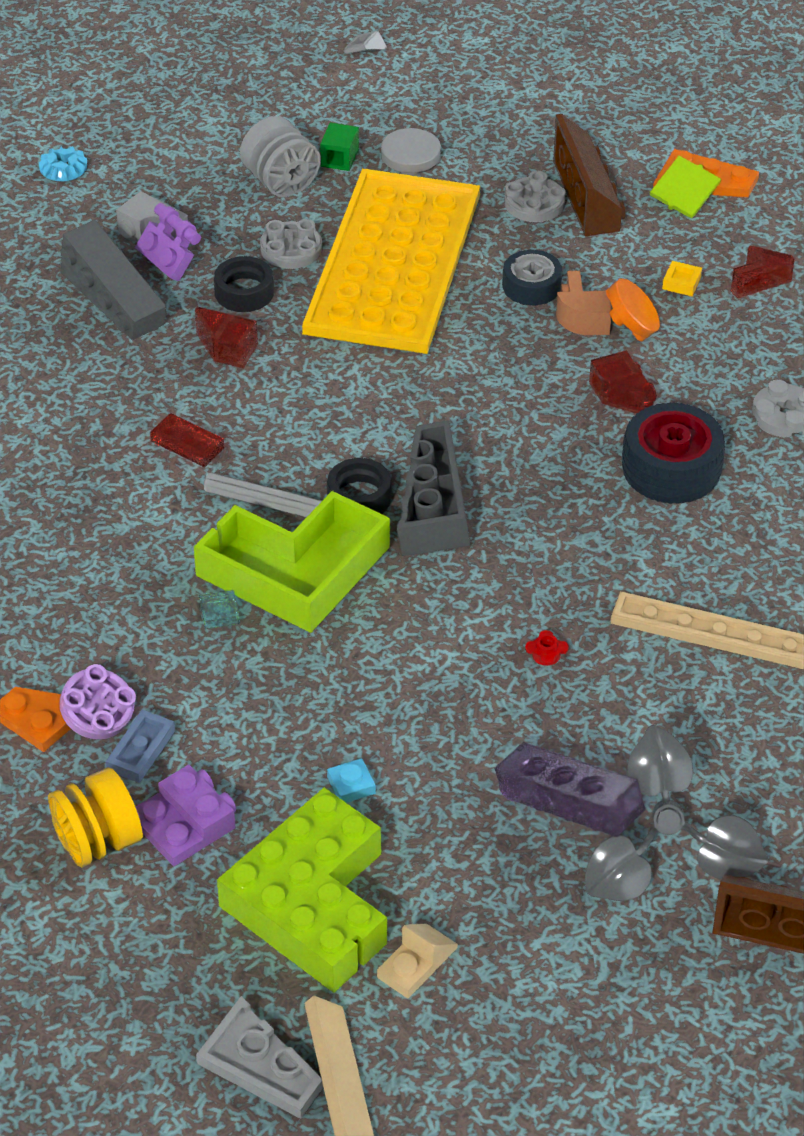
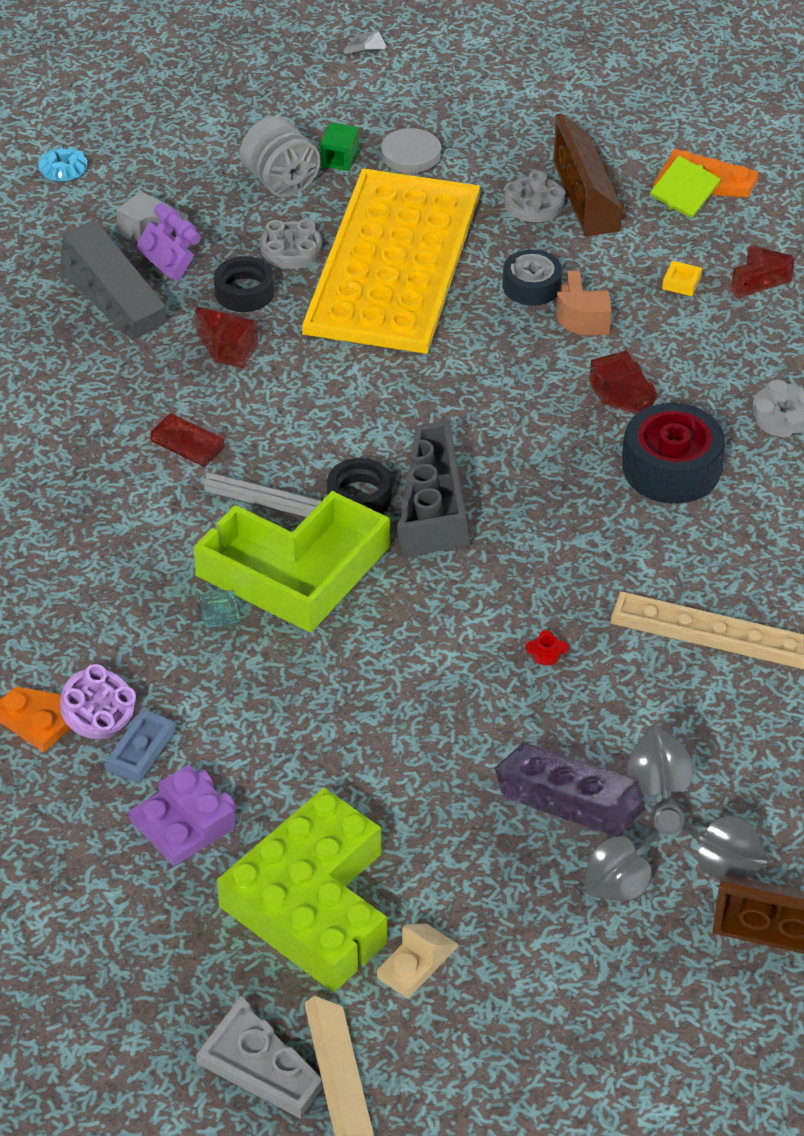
yellow wheel [48,767,143,868] -> none
medium azure plate [327,758,376,803] -> none
orange tile [606,278,660,342] -> none

